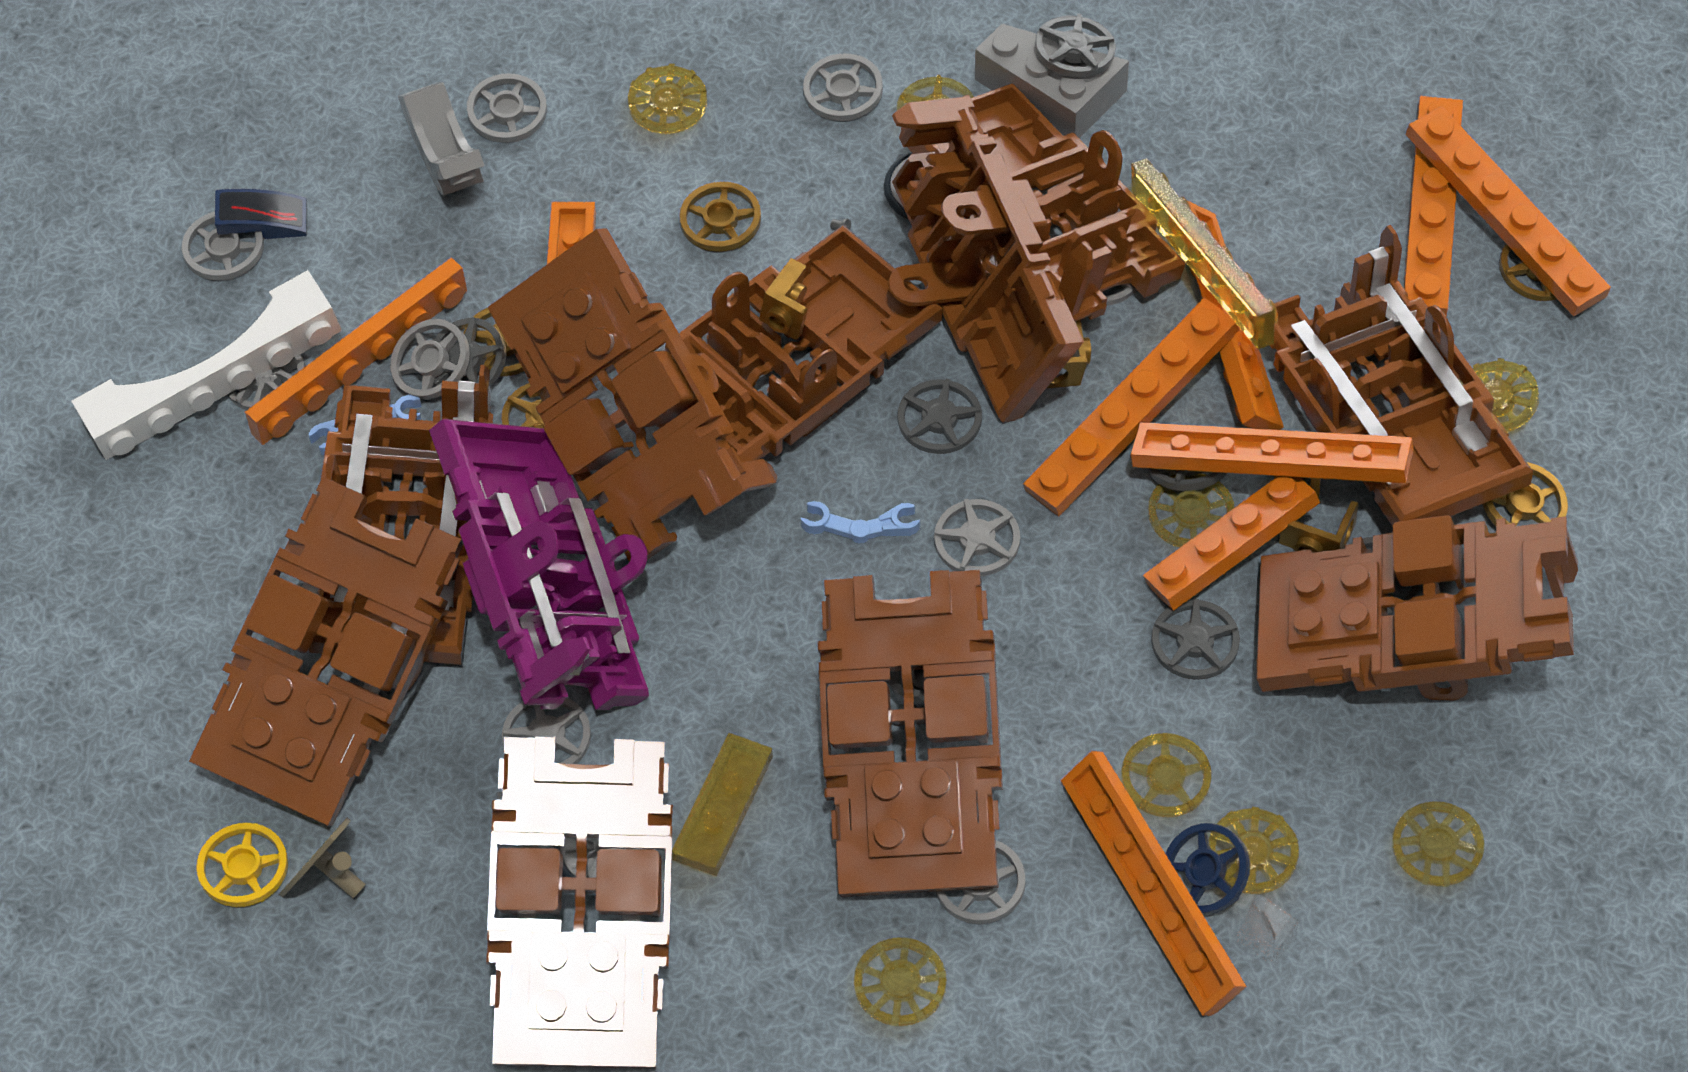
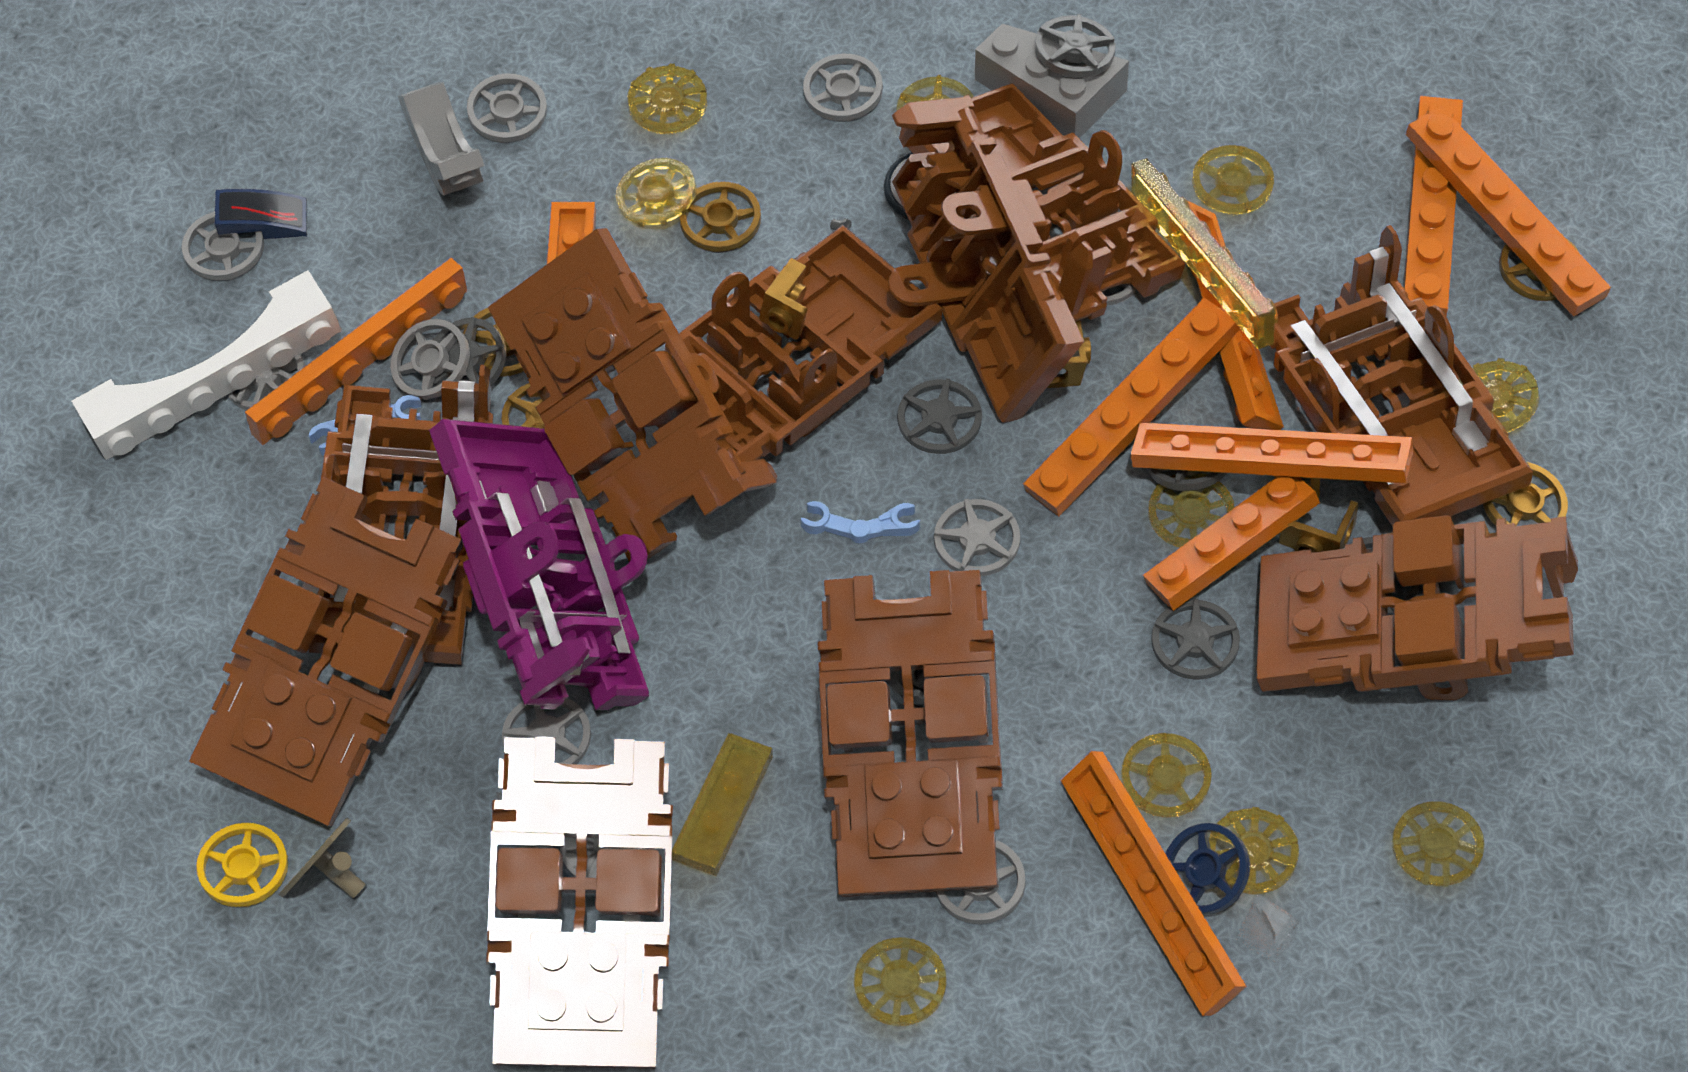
none -> clear yellow wheel [616,158,697,227]
none -> clear yellow wheel [1192,145,1274,214]

